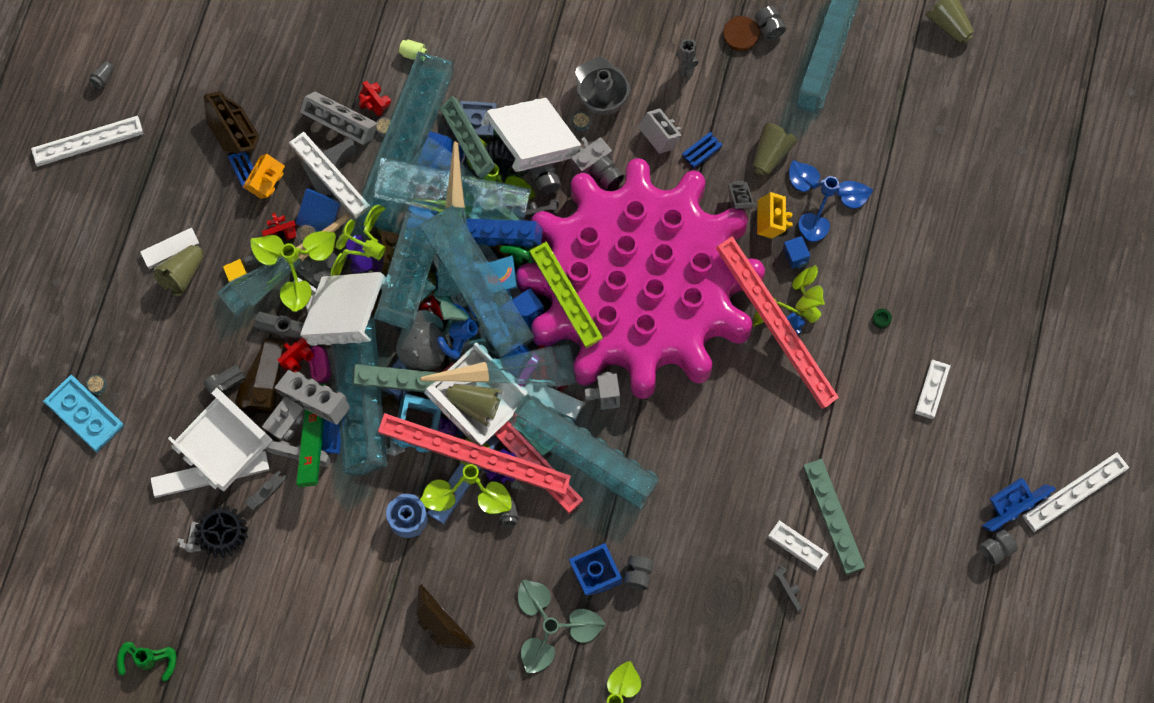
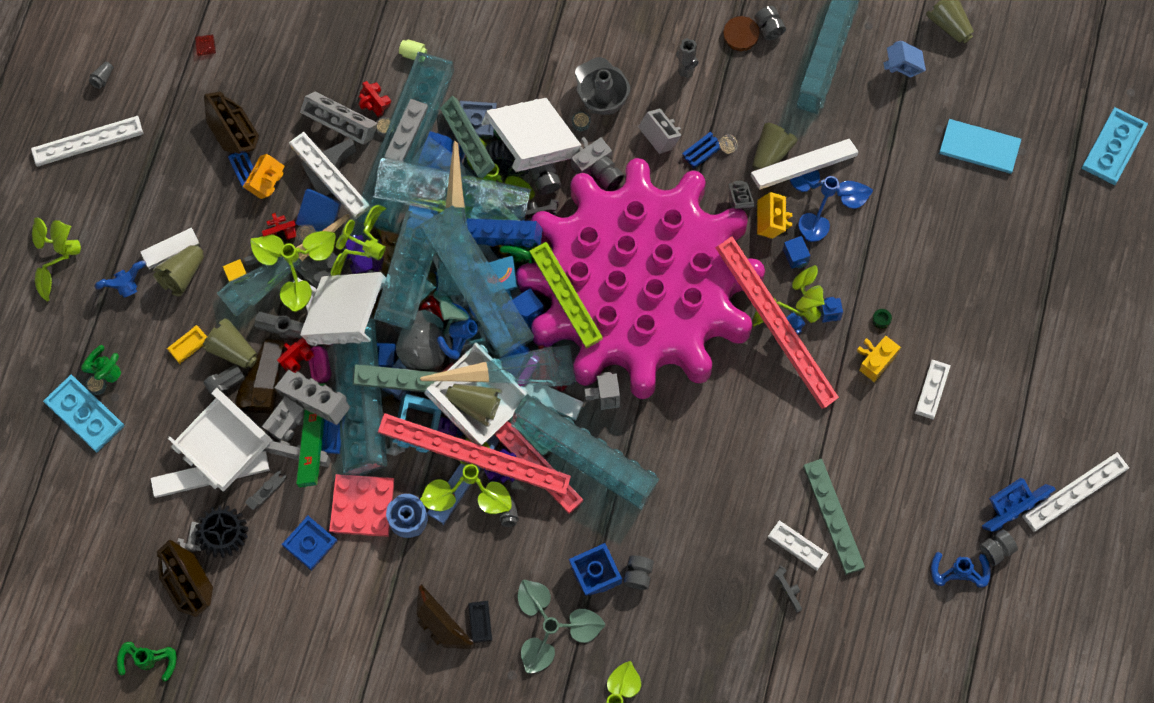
none -> lime plant [32,218,81,301]
none -> green piece [81,345,121,383]
none -> blue piece [94,260,147,298]
none -> dark brown wedge [157,540,213,617]
none -> yellow tile [167,325,207,364]
none -> clear red tile [195,34,216,56]
none -> olive cone [203,318,257,369]
none -> blue tile [282,515,337,571]
none -> coral plate [329,474,395,537]
none -> blue brick [375,343,397,368]
none -> light grey plate [382,99,428,171]
none -> black tile [468,601,492,643]
none -> clear tile [719,134,738,154]
none -> white tile [751,139,858,190]
none -> blue brick [819,297,843,323]
none -> yellow brick [857,335,901,382]
none -> medium blue brick [883,41,926,78]
none -> blue piece [931,552,991,588]
none -> medium azure tile [939,119,1021,174]
none -> medium azure tile [1081,107,1148,185]

